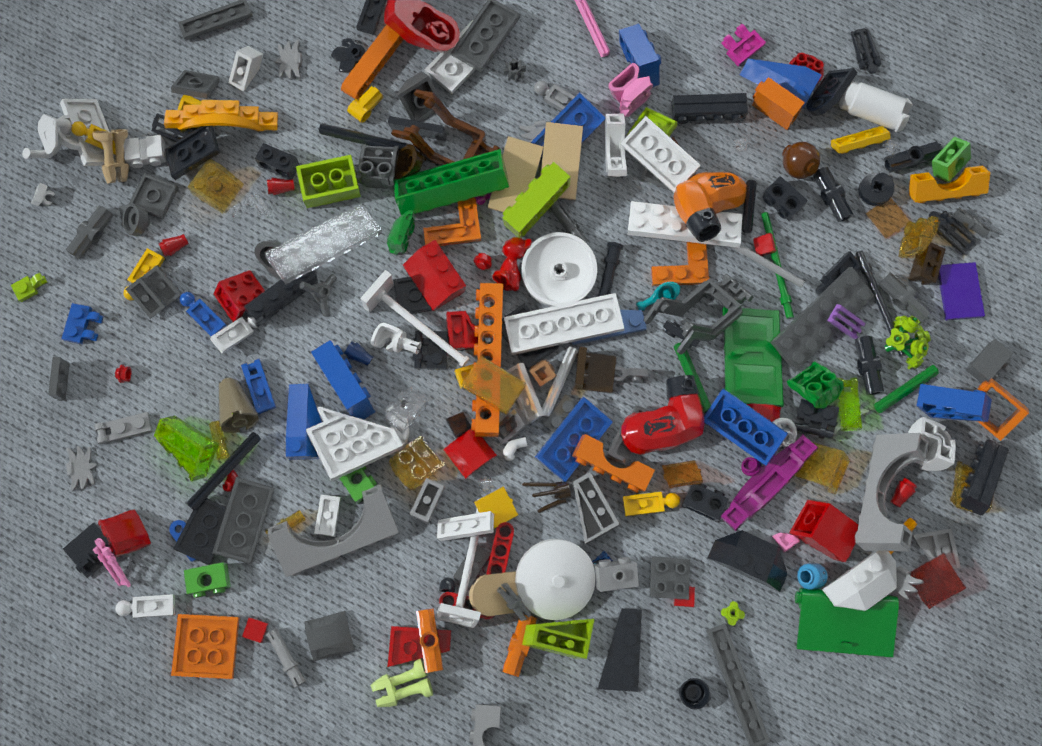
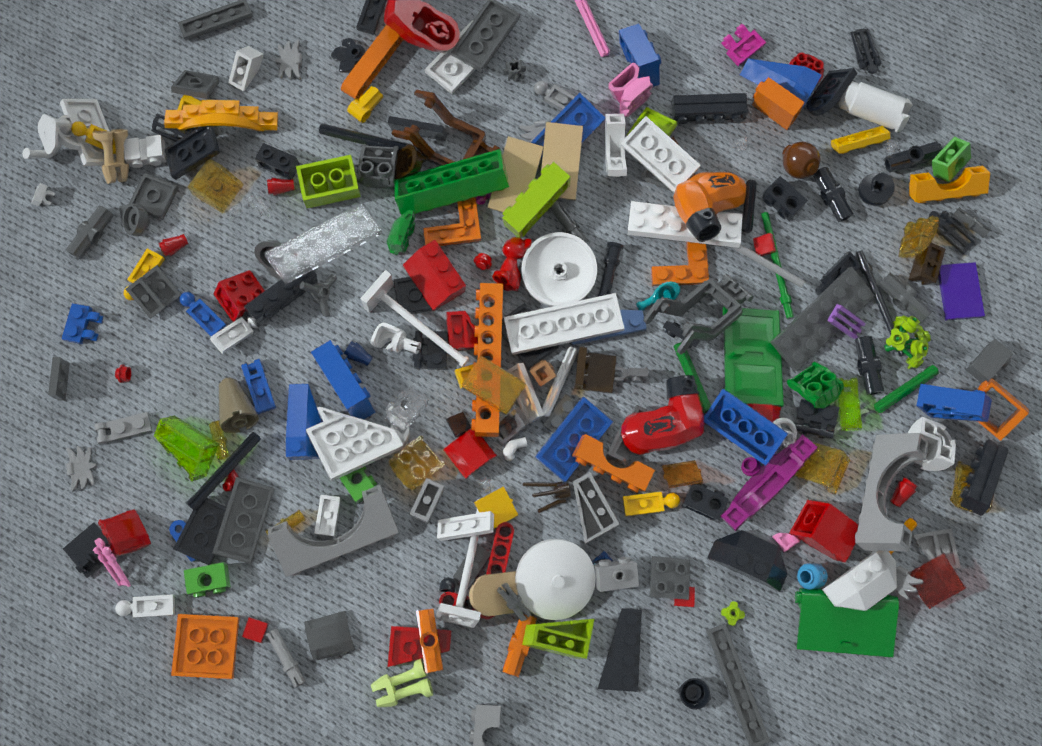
lime plate [11,273,48,302] -> none
dark grey slope [397,71,443,122] -> none
clear orange piece [866,198,911,239] -> none

